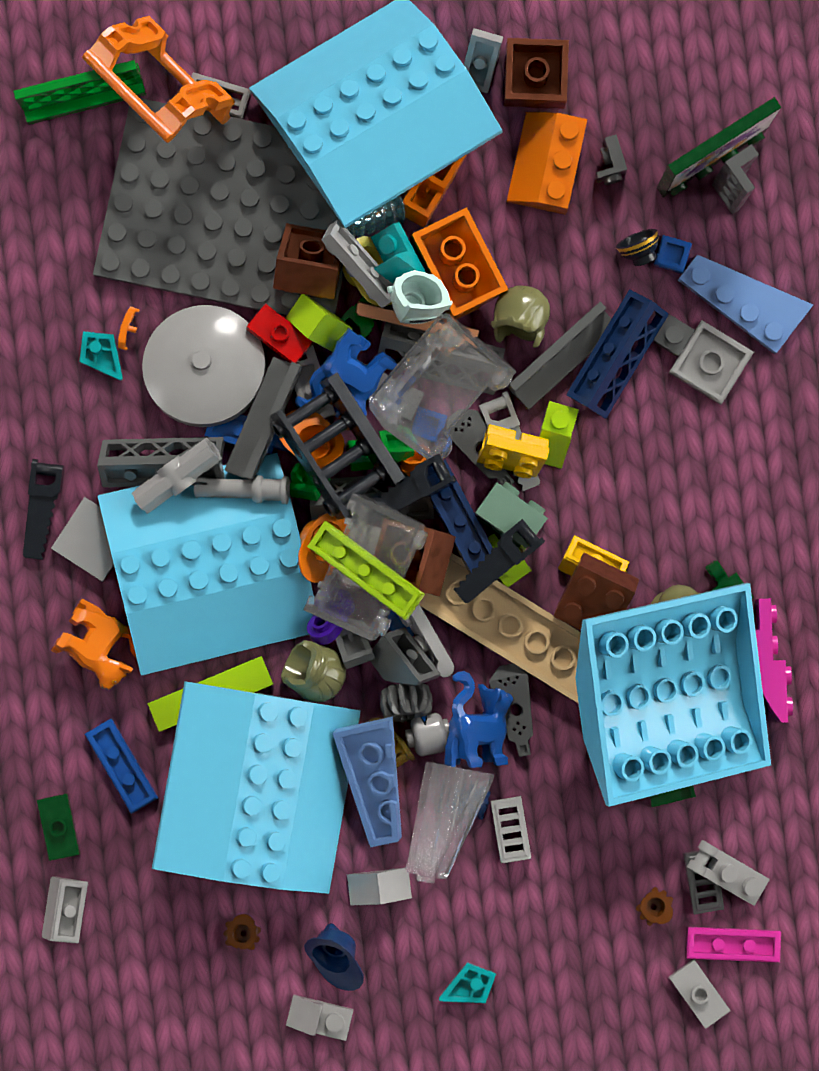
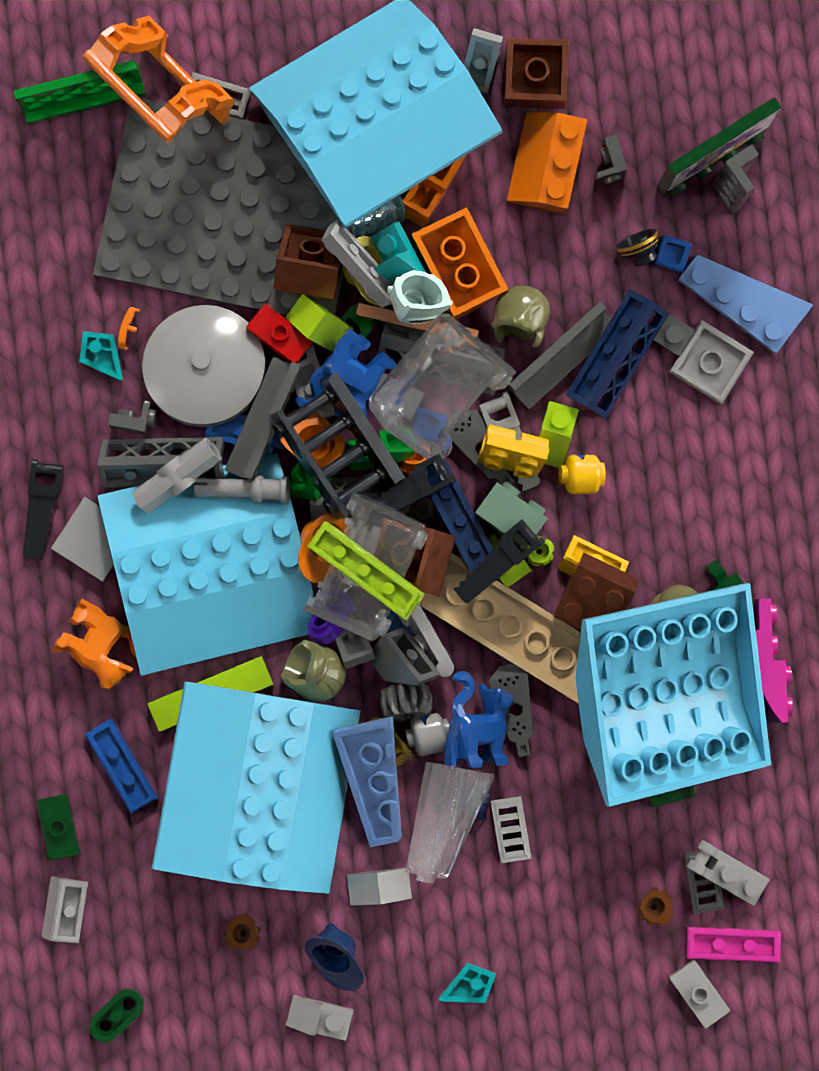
none -> dark green plate [89,988,144,1042]
none -> dark grey bracket [108,401,157,435]
none -> lime plate [525,536,554,567]
none -> yellow head [559,455,606,494]

